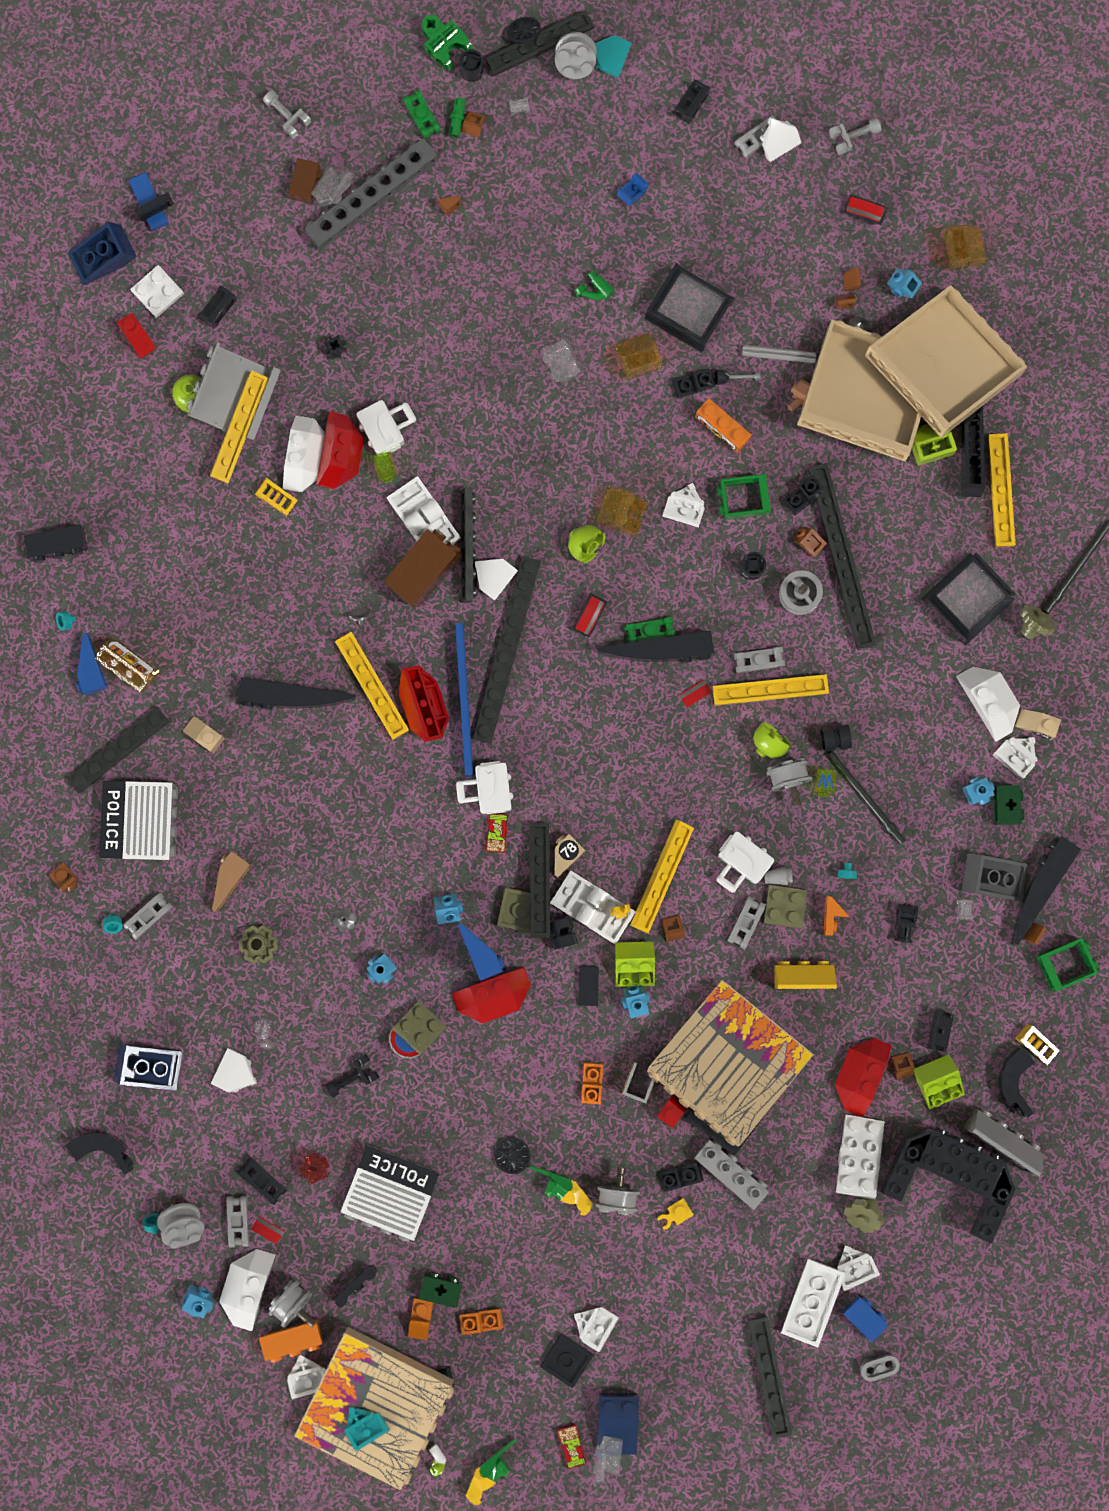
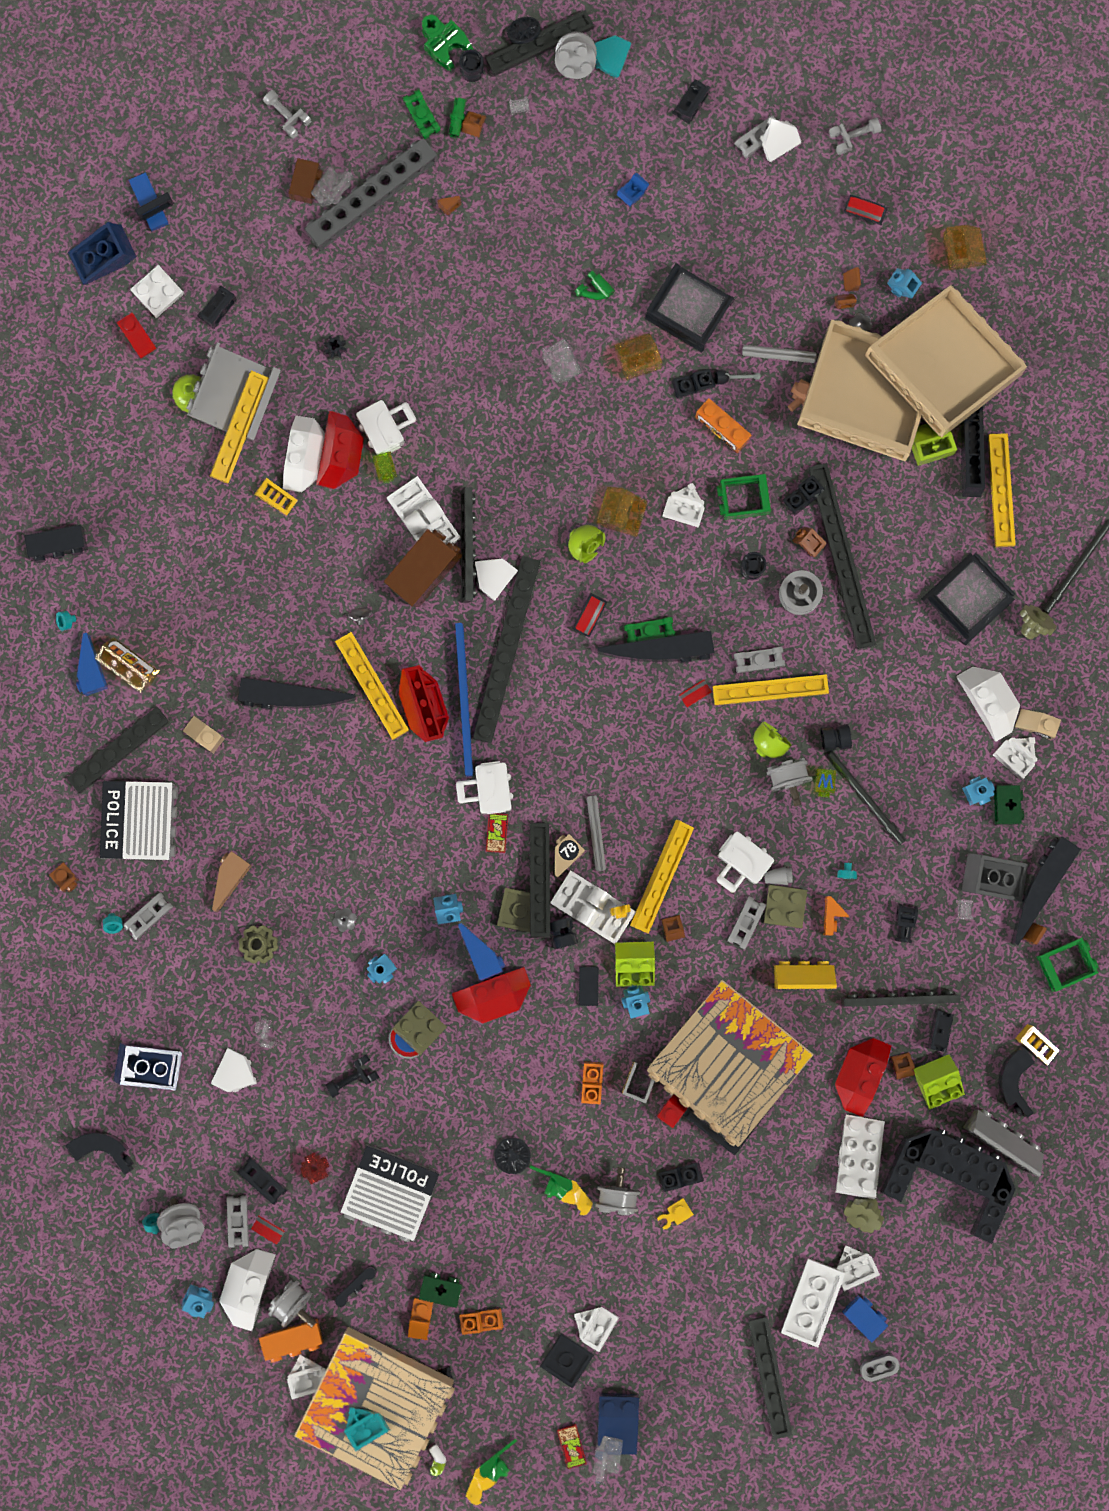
light grey brick [693,1139,769,1210] -> none
none -> light grey axle [587,795,606,871]
none -> pearl dark grey plate [842,991,961,1007]

